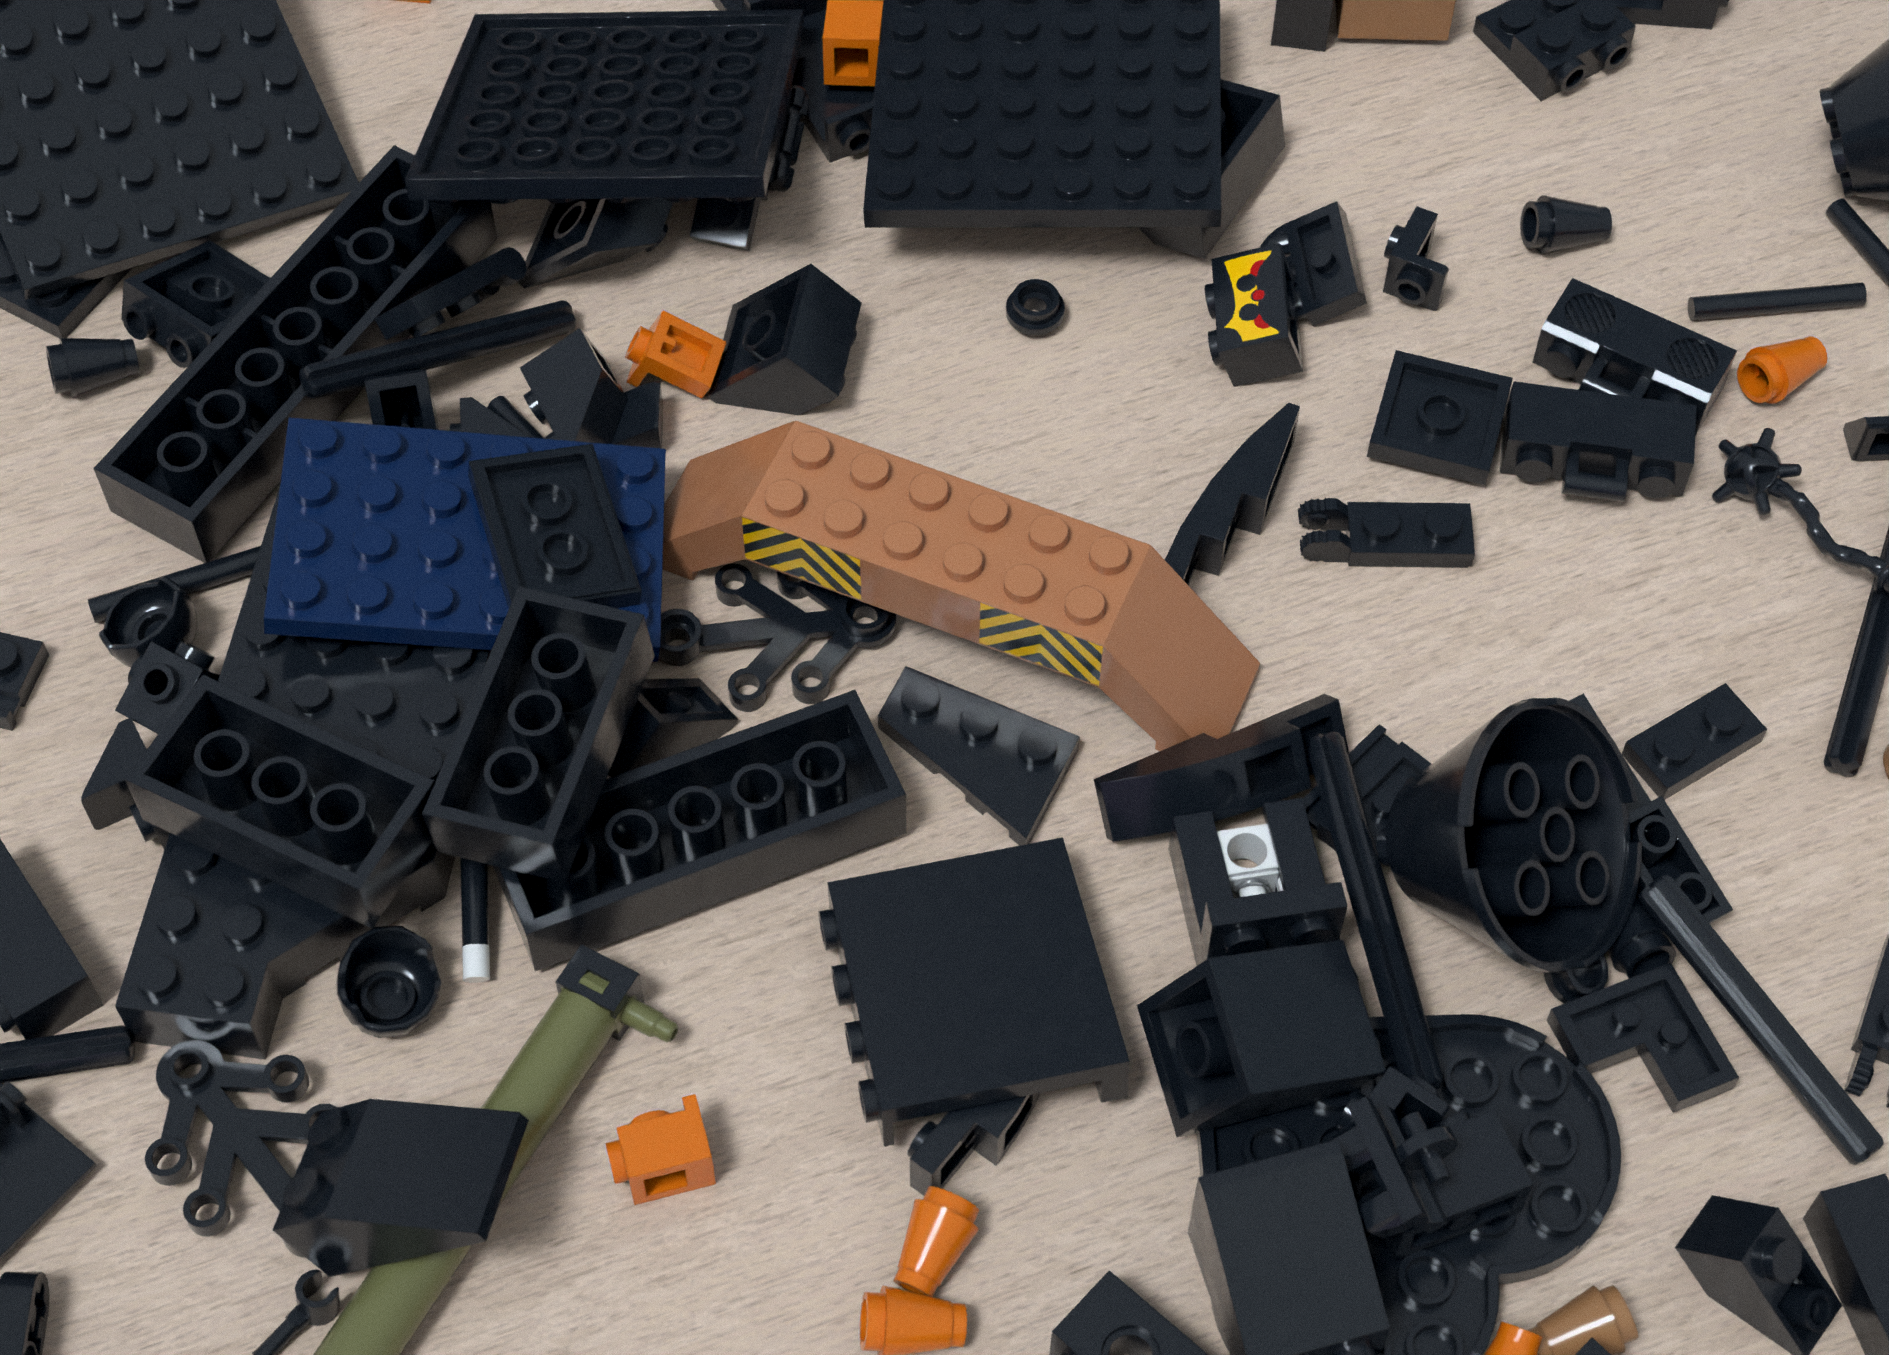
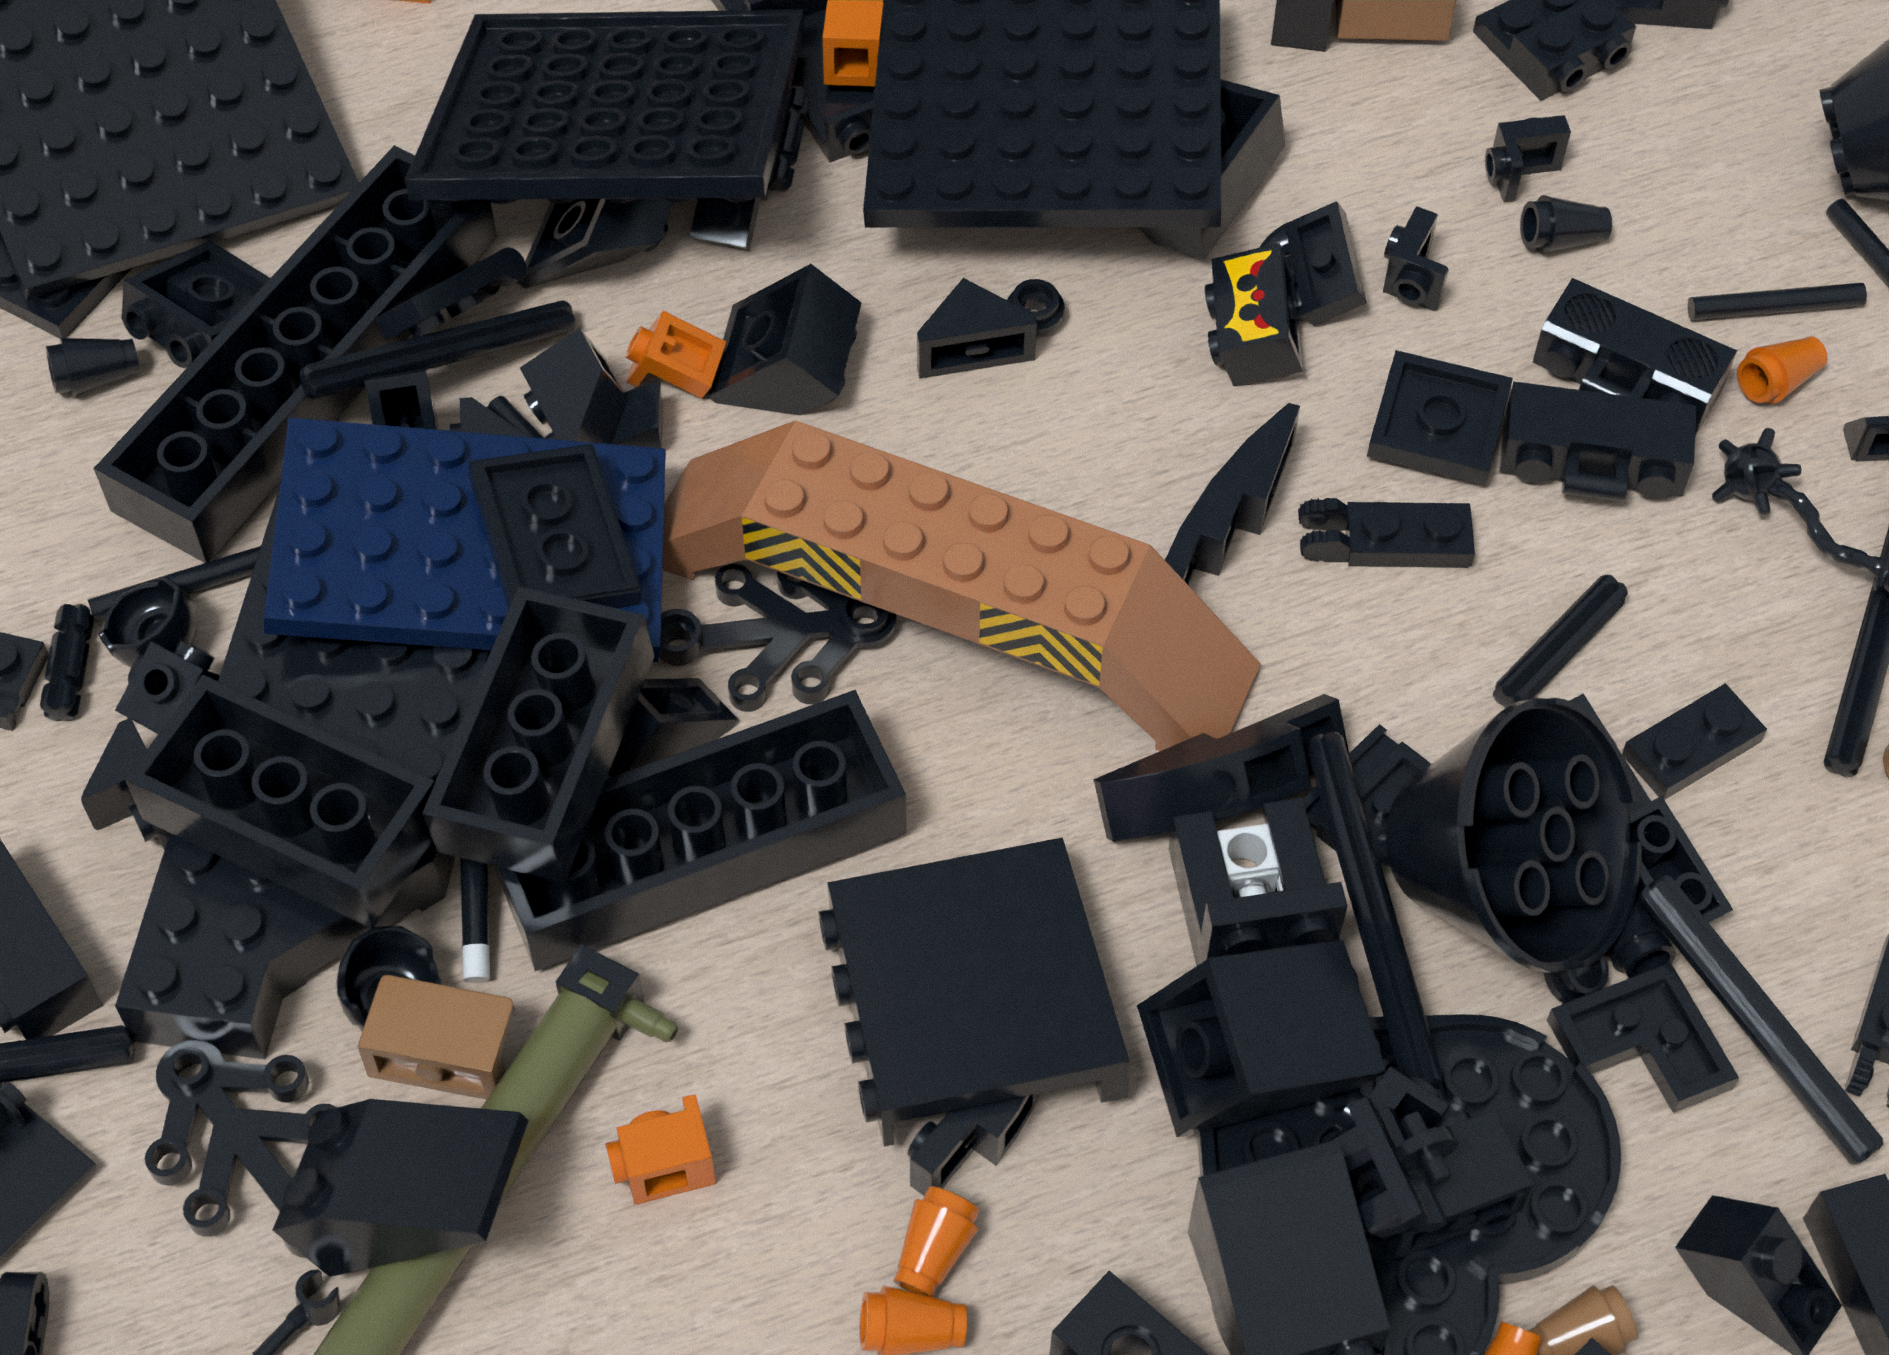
black wing [878,666,1080,846] -> none
none -> black axle [40,604,94,721]
none -> medium nougat panel [357,975,515,1100]
none -> black slope [917,278,1037,379]
none -> black bracket [1485,115,1571,202]
none -> black axle [1493,574,1628,708]

